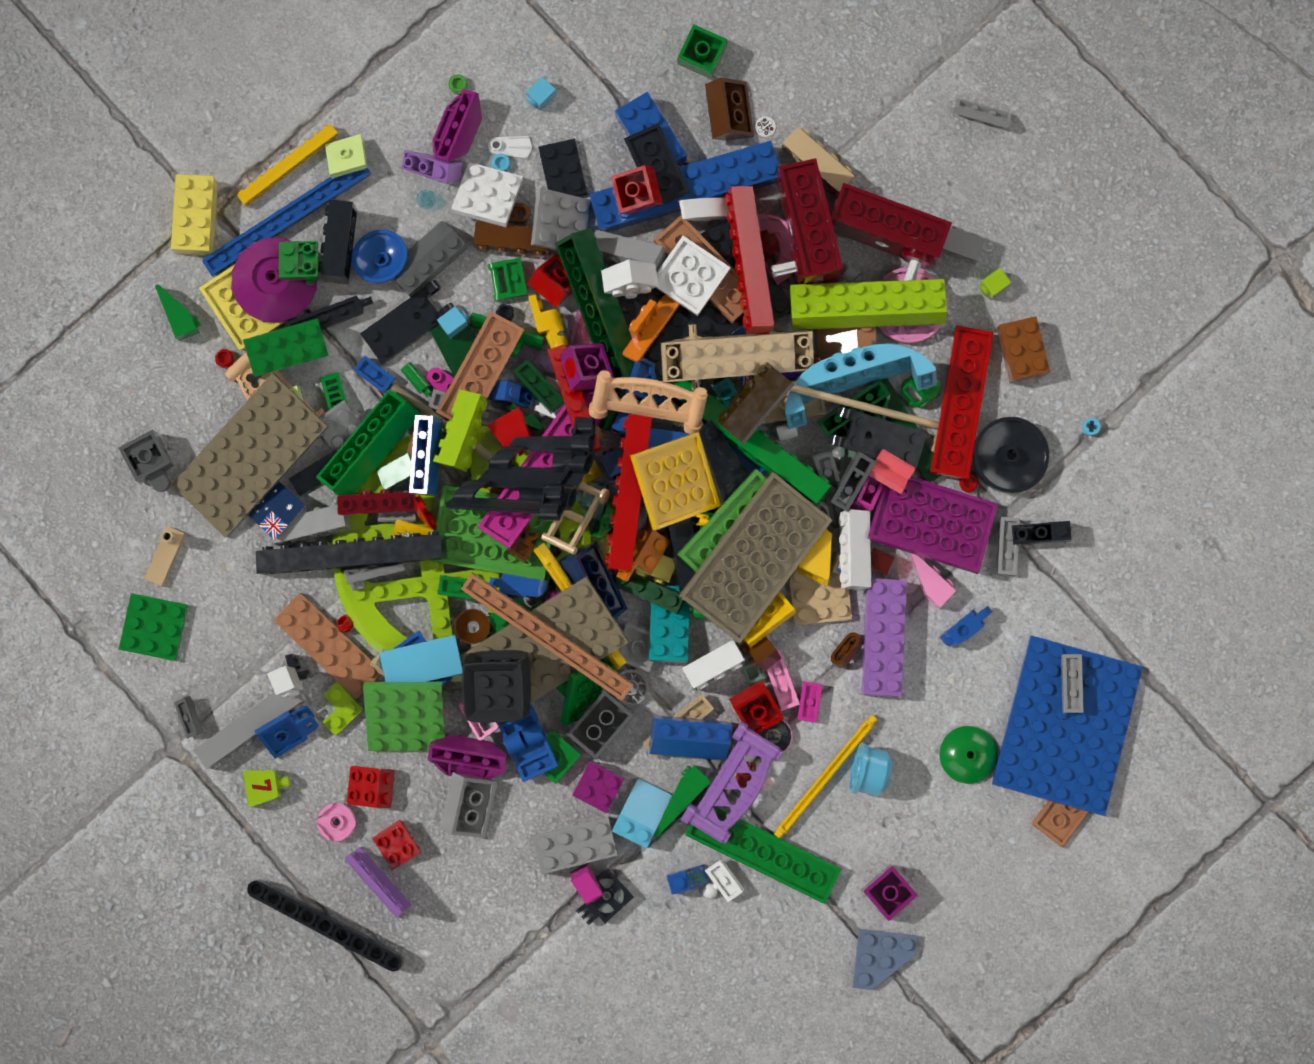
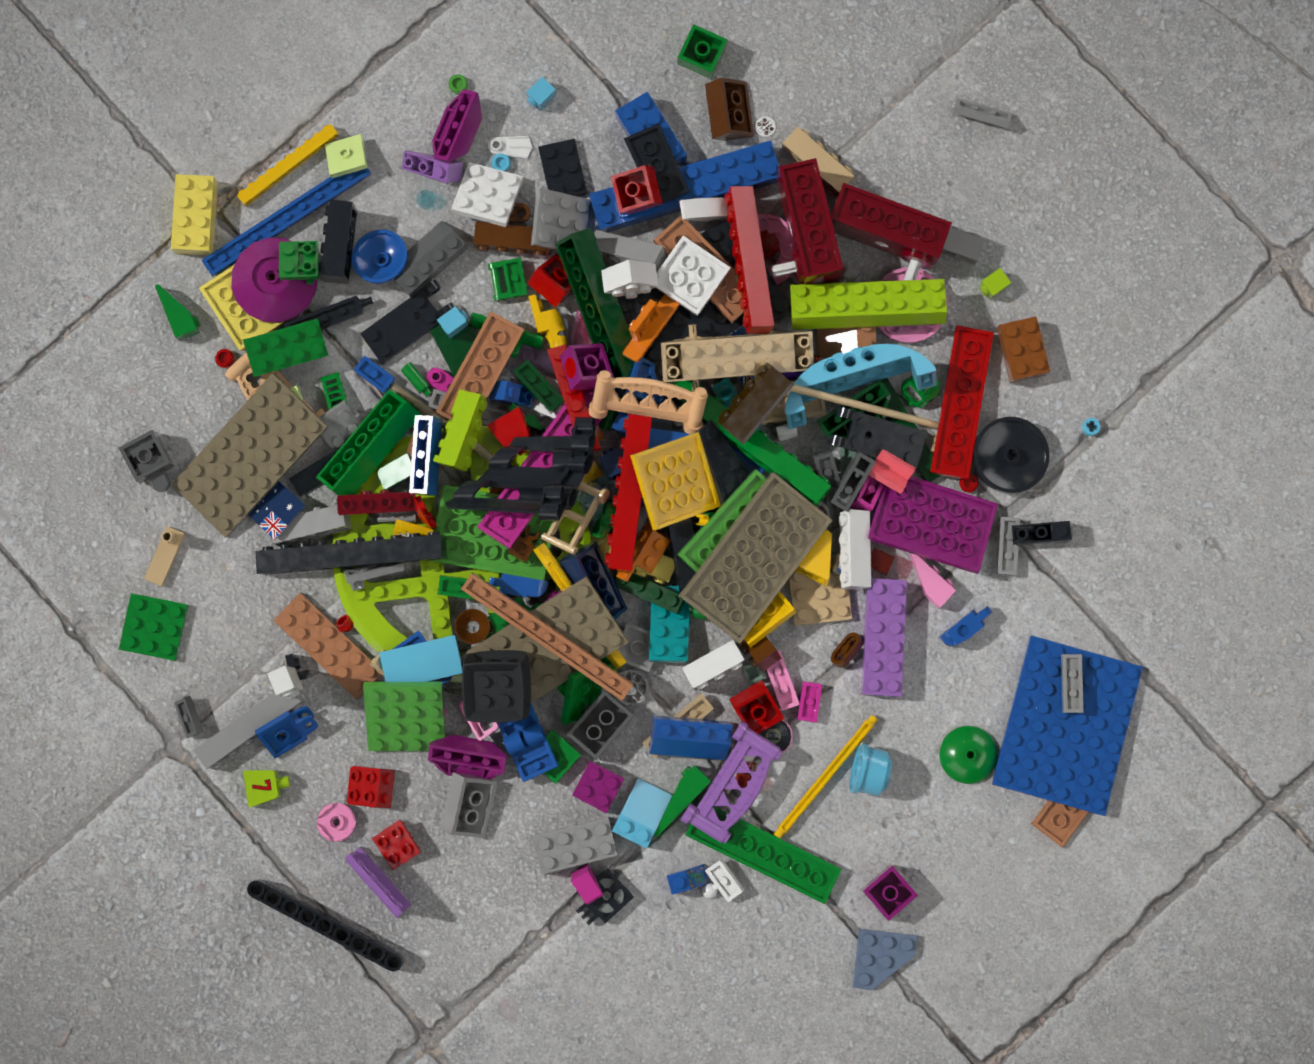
lime plate [322,682,364,736] -> none
black plate [496,304,514,321] -> none

